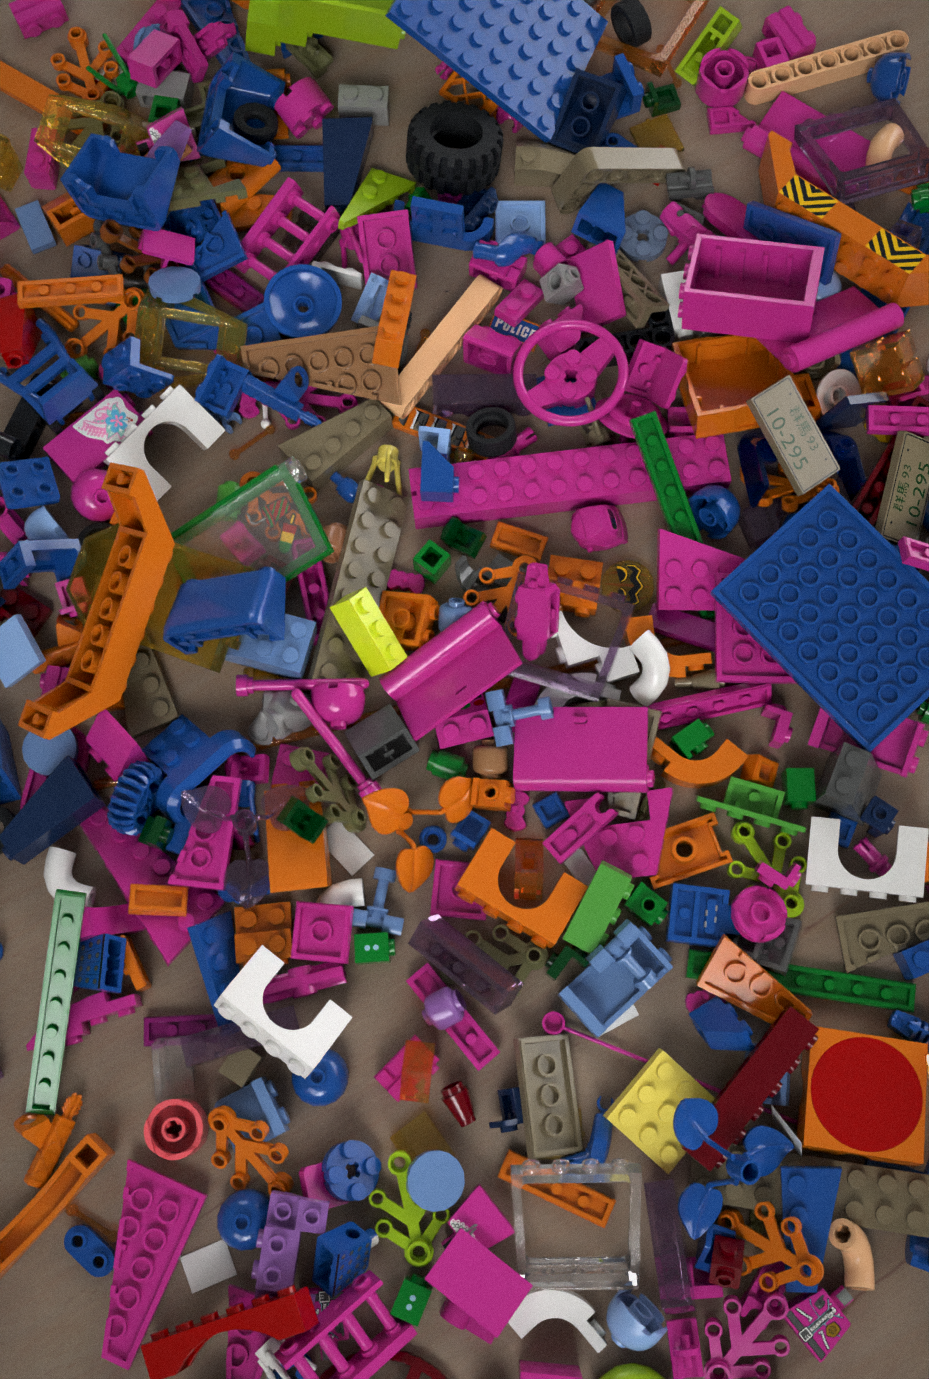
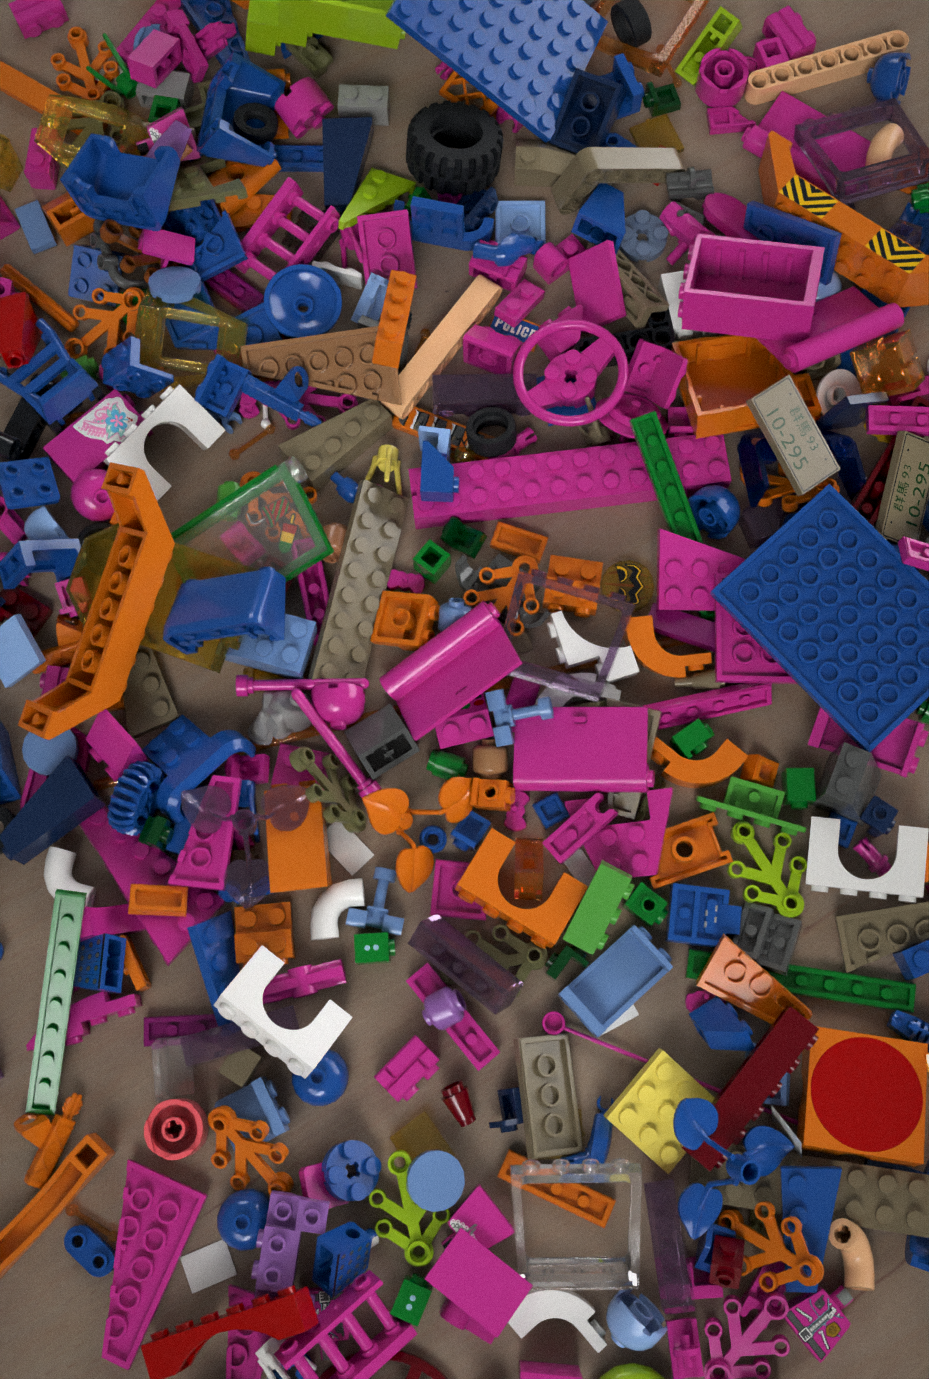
orange tile [17,274,125,309] -> none
dark green bracket [276,796,328,844] -> none
dark pink tile [290,901,354,964] -> none
neon yellow brick [329,587,408,677] -> none
clear orange slope [399,1040,436,1104] -> none
dark pink hinge [514,562,560,662] -> none
light grey brick [539,263,584,305] -> none
dark pink helmet [571,505,628,553] -> none
medium blue bar [586,919,658,992] -> none
white cylinder [629,630,670,706] -> none
dark pink tile [731,885,787,943] -> none
dark pink bracket [754,860,802,890] -> none
dark pink bracket [761,703,793,749] -> none

